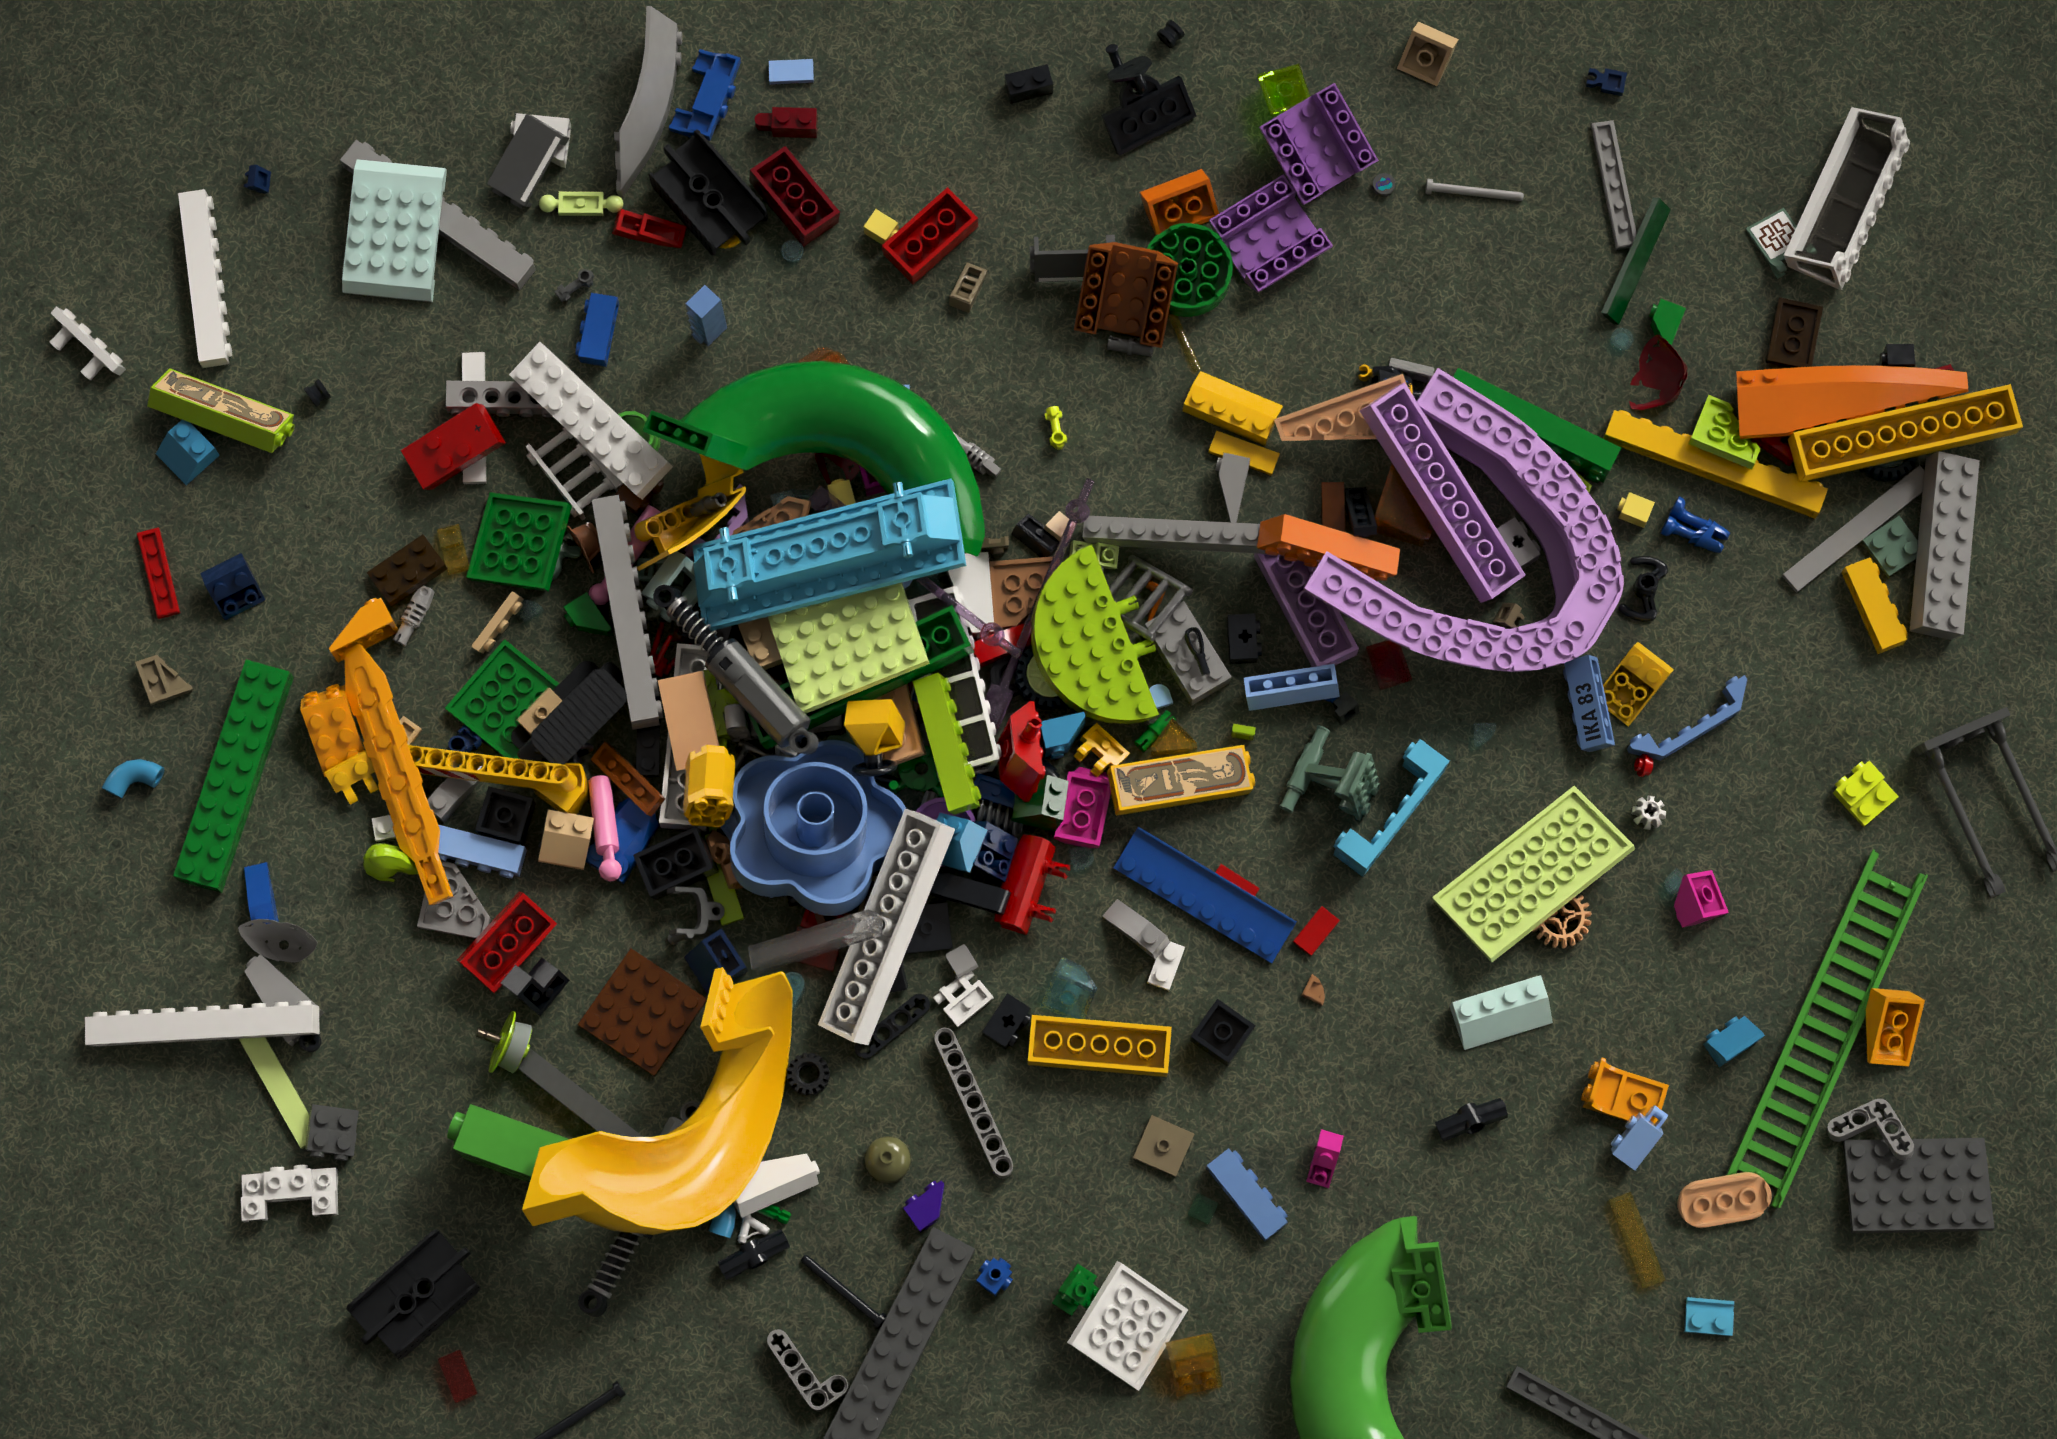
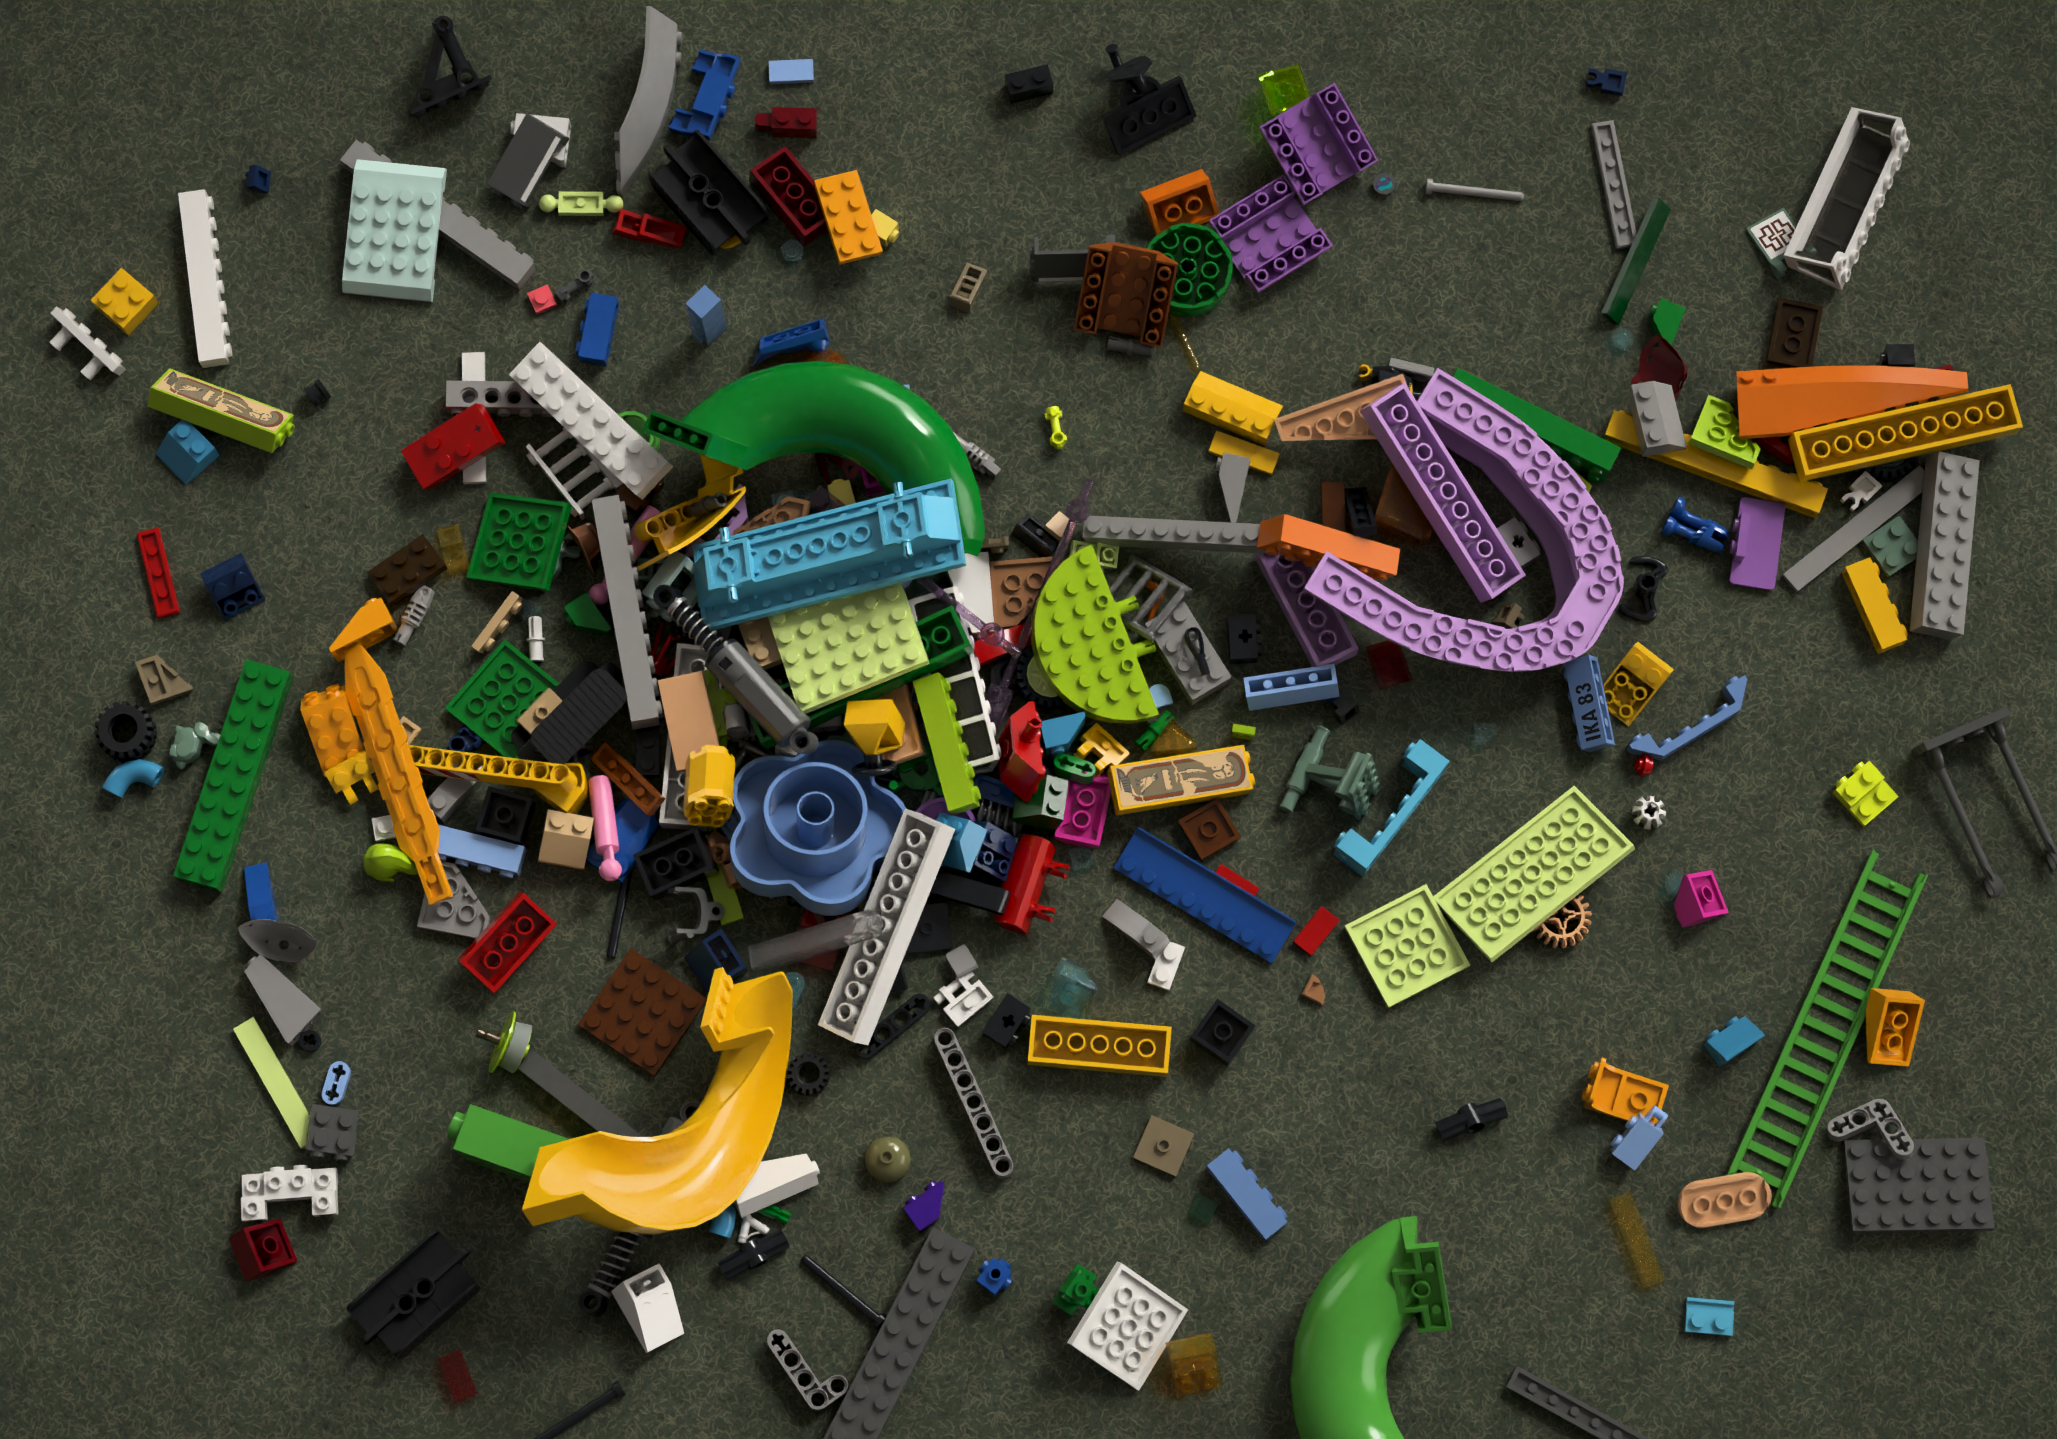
white brick [85,1001,320,1046] -> none
black brick [501,958,570,1016] -> none
red brick [882,187,978,285] -> none
black wheel [1157,20,1185,48] -> none
dark pink slope [1306,1129,1344,1188] -> none
tan slope [1397,22,1459,86] -> none
light aqua slope [1450,975,1553,1050] -> none
light yellow brick [1617,492,1655,528] -> none
none -> yellow brick [91,268,159,336]
none -> black tyre [94,701,157,763]
none -> sand green animal [169,722,220,769]
none -> dark red slope [229,1218,298,1282]
none -> light blue beam [322,1061,351,1106]
none -> black plate [408,16,492,118]
none -> coral plate [527,284,557,315]
none -> white axle [527,616,545,662]
none -> black bar [607,870,633,958]
none -> white slope [611,1263,684,1353]
none -> blue slope [754,318,830,366]
none -> light orange plate [813,170,883,265]
none -> green beam [1052,754,1096,784]
none -> reddish brown plate [1178,798,1241,861]
none -> yellowish green plate [1344,884,1470,1008]
none -> light grey slope [1627,381,1687,457]
none -> medium lavender bracket [1729,497,1785,591]
none -> white plate [1840,471,1882,512]

